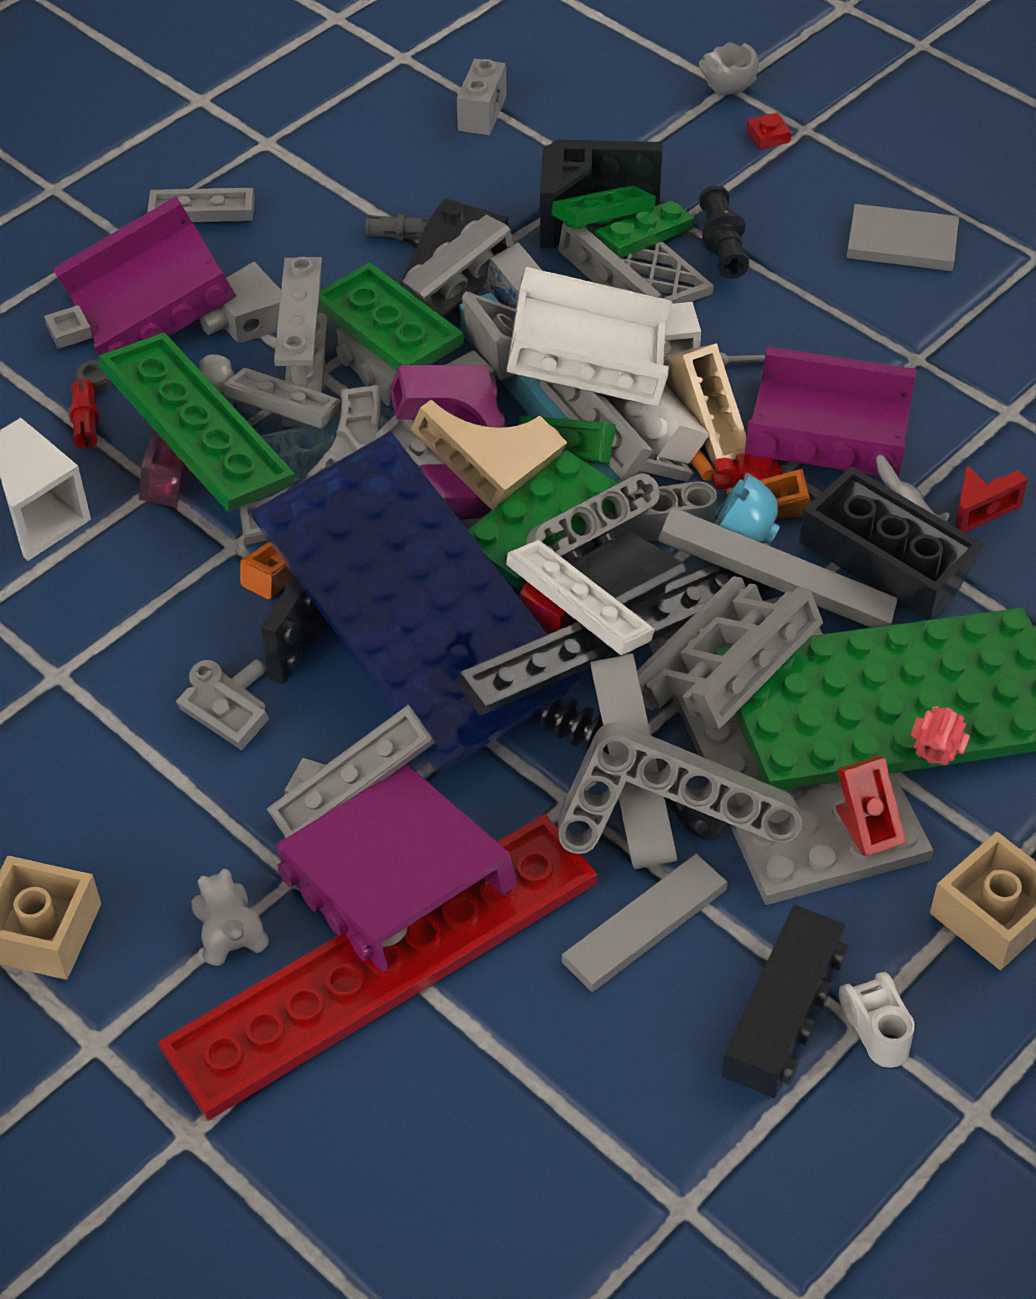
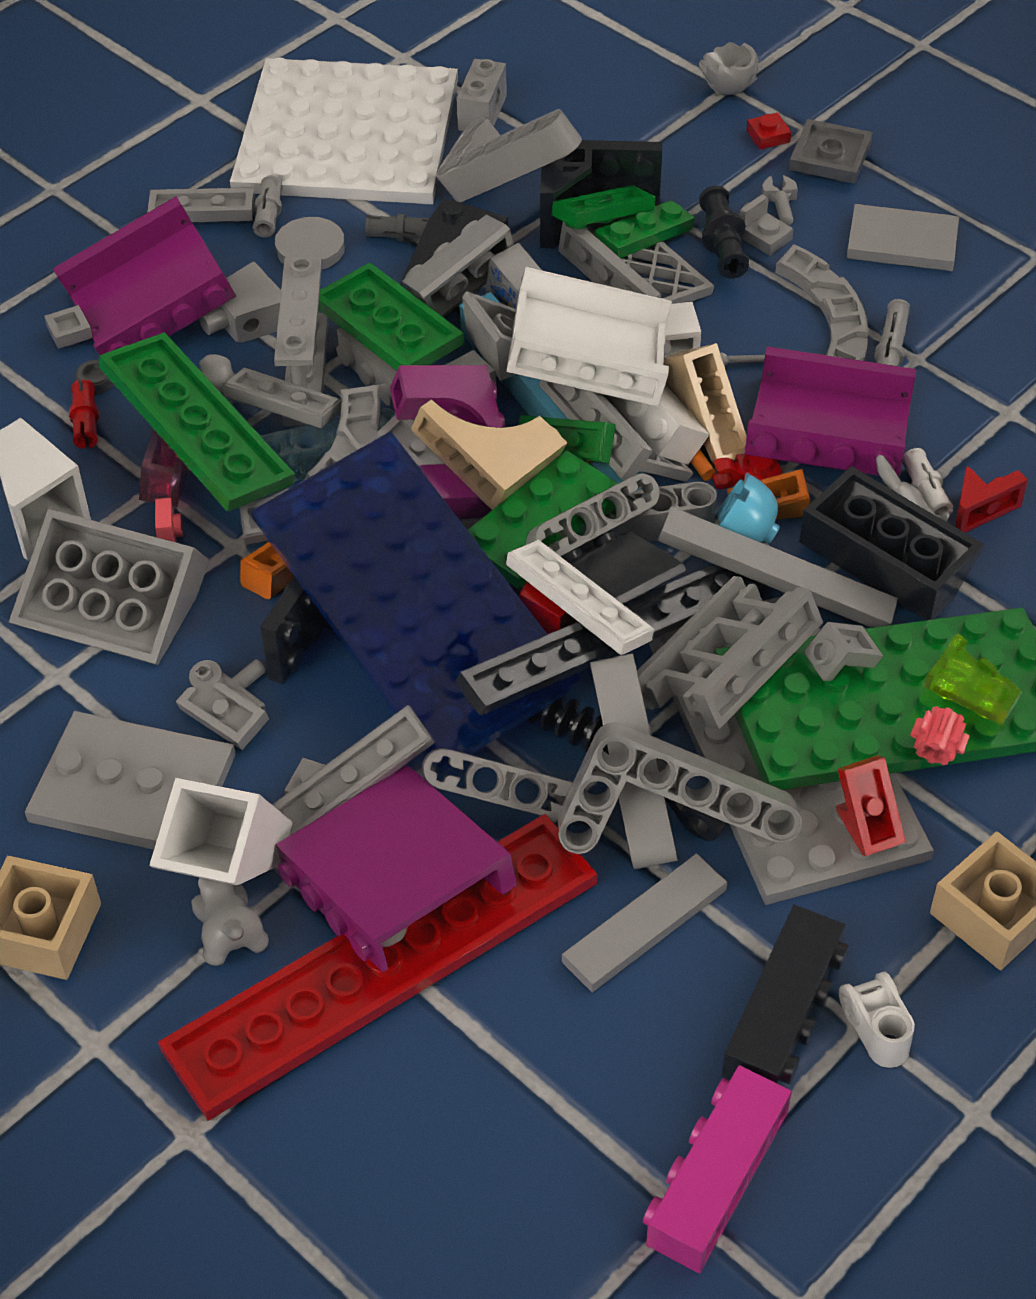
none -> light grey slope [9,509,209,665]
none -> light grey plate [25,711,236,850]
none -> white slope [149,778,293,885]
none -> coral plate [155,498,183,543]
none -> white plate [230,58,458,204]
none -> light grey pin [253,175,283,238]
none -> light grey tile [275,217,345,270]
none -> light grey beam [422,748,575,822]
none -> light grey beam [436,109,582,202]
none -> dark pink brick [643,1065,792,1274]
none -> light grey bracket [739,194,794,256]
none -> light grey bar [761,175,798,226]
none -> light grey tile [775,244,869,361]
none -> flat silver plate [789,119,873,184]
none -> light grey bracket [805,622,883,681]
none -> light grey pin [874,299,910,366]
none -> white pin [902,448,953,515]
none -> clear neon green wing [923,634,1021,725]

